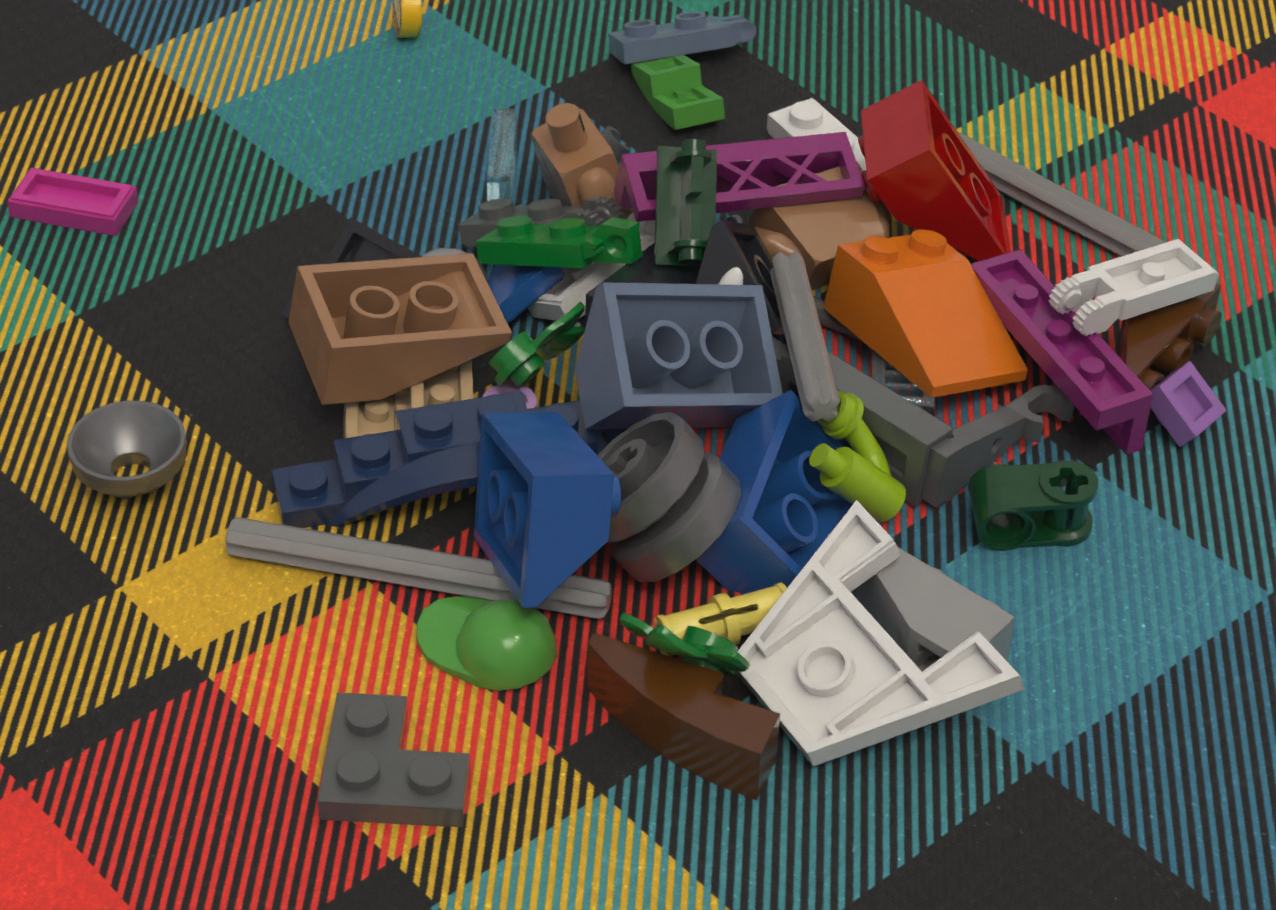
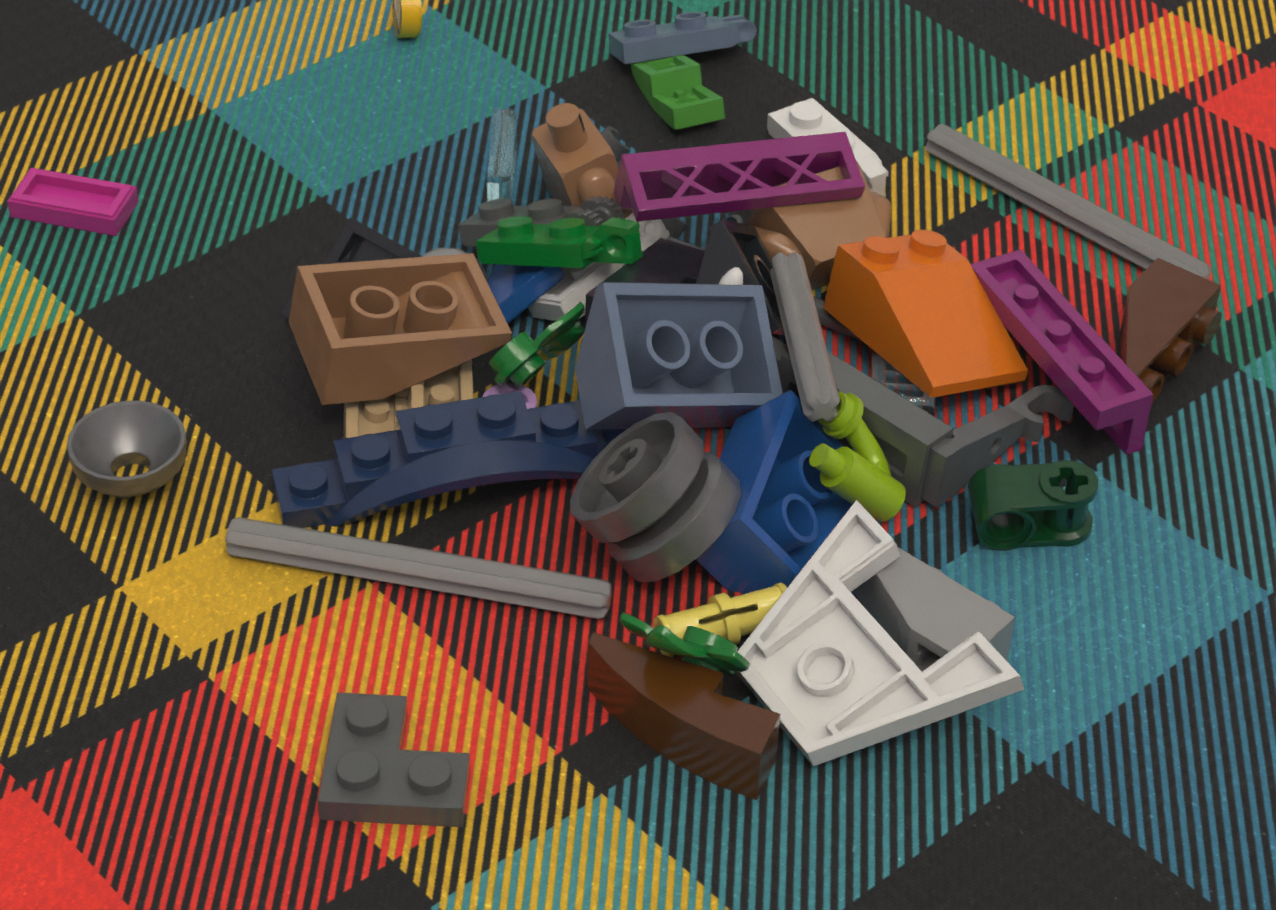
bright green cap [417,596,557,691] -> none
blue slope [473,412,621,608] -> none
dark green hinge [654,139,717,268] -> none
red slope [858,80,1011,261] -> none
white hinge [1048,239,1219,337] -> none
medium lavender plate [1150,361,1227,447] -> none

